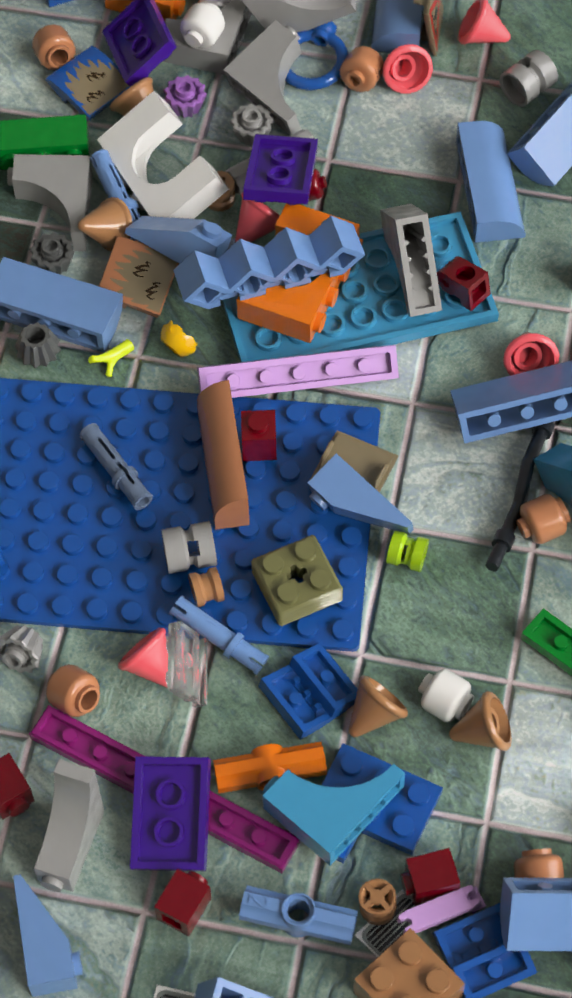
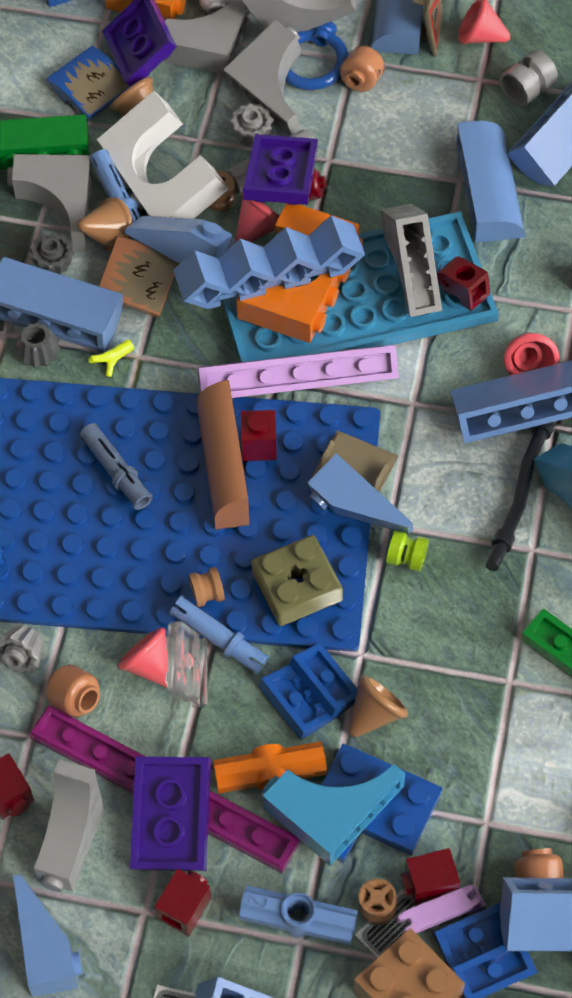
nougat head [32,24,75,70] -> none
yellow plate [161,321,198,357] -> none
light grey wheel [161,521,217,574] -> none
medium lavender piece [163,75,207,118] -> none
white head [180,2,225,48] -> none
coral hat [383,44,433,94] -> none
white head [418,669,474,723] -> none
medium nougat hat [449,691,512,751] -> none
nougat head [516,494,571,544] -> none

